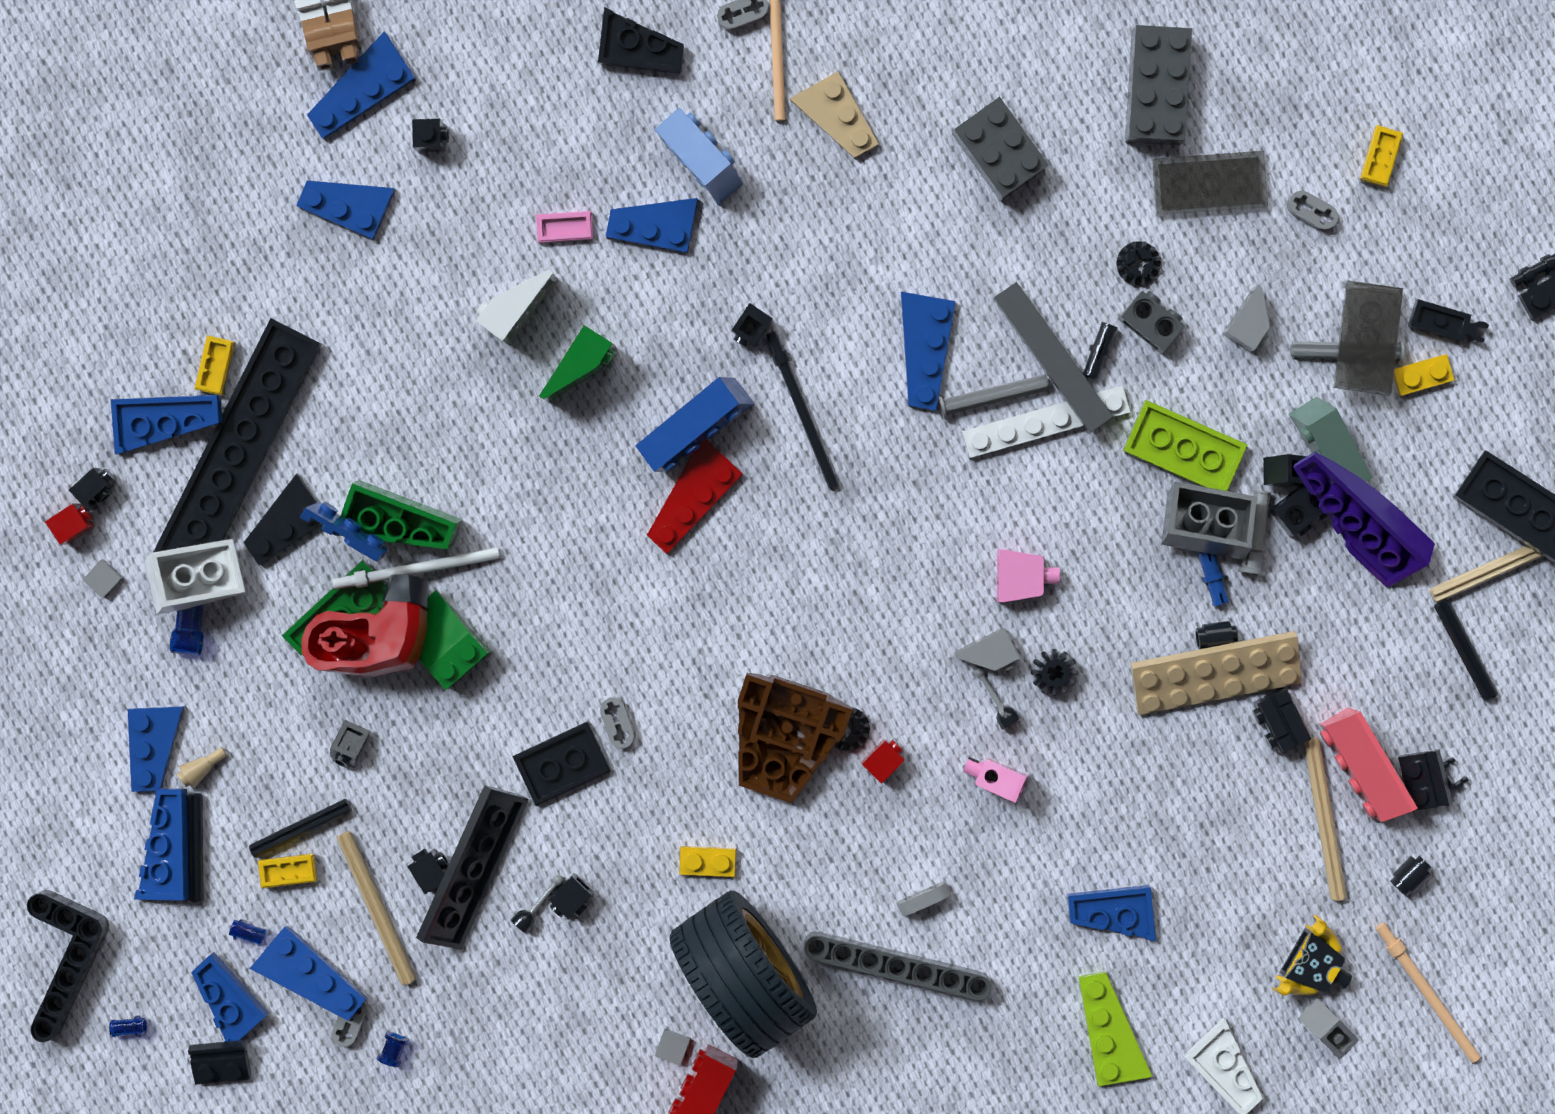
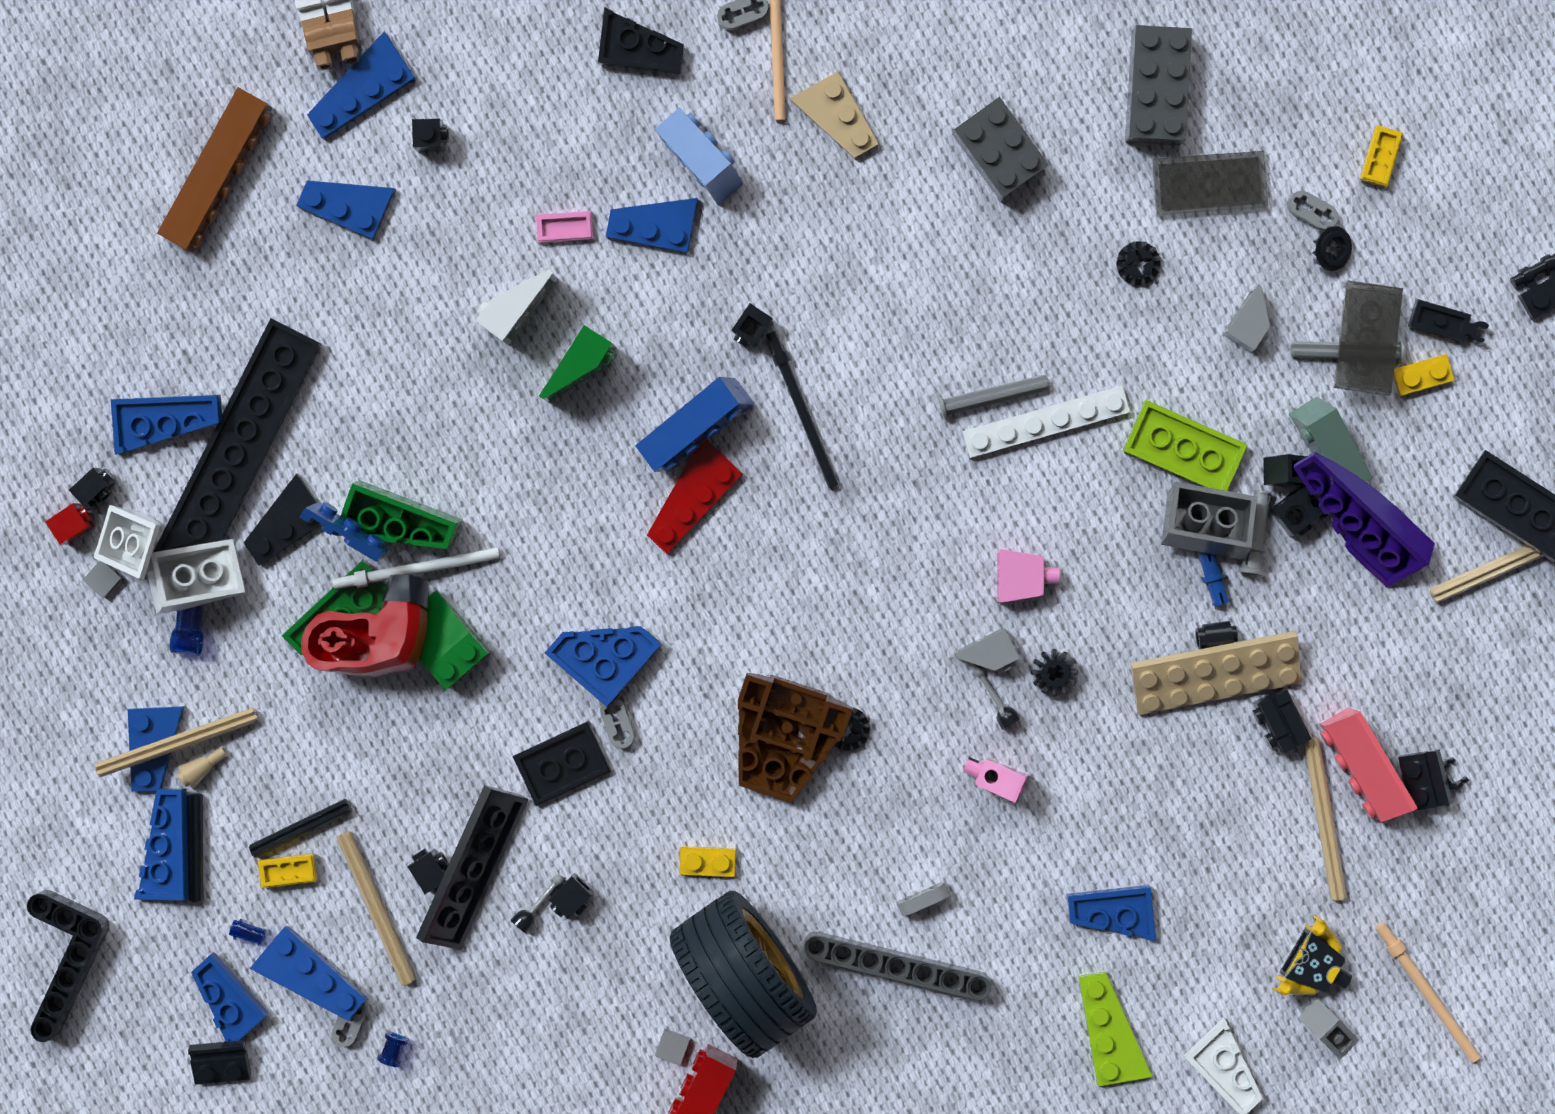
clear blue pin [109,1015,147,1038] -> none
yellow plate [194,335,236,396] -> none
bracket [330,720,370,768] -> none
red brick [861,739,905,784] -> none
blue wing [900,292,955,411] -> none
dark grey tile [994,282,1113,434] -> none
black pin [1082,322,1118,380] -> none
dark grey brick [1118,291,1185,354] -> none
black brick [1390,856,1432,897] -> none
black axle [1434,600,1498,701] -> none
none -> white slope [94,505,160,580]
none -> tan axle [95,708,258,777]
none -> dark orange brick [157,87,272,252]
none -> blue plate [544,626,662,708]
none -> black gear [1312,226,1352,271]

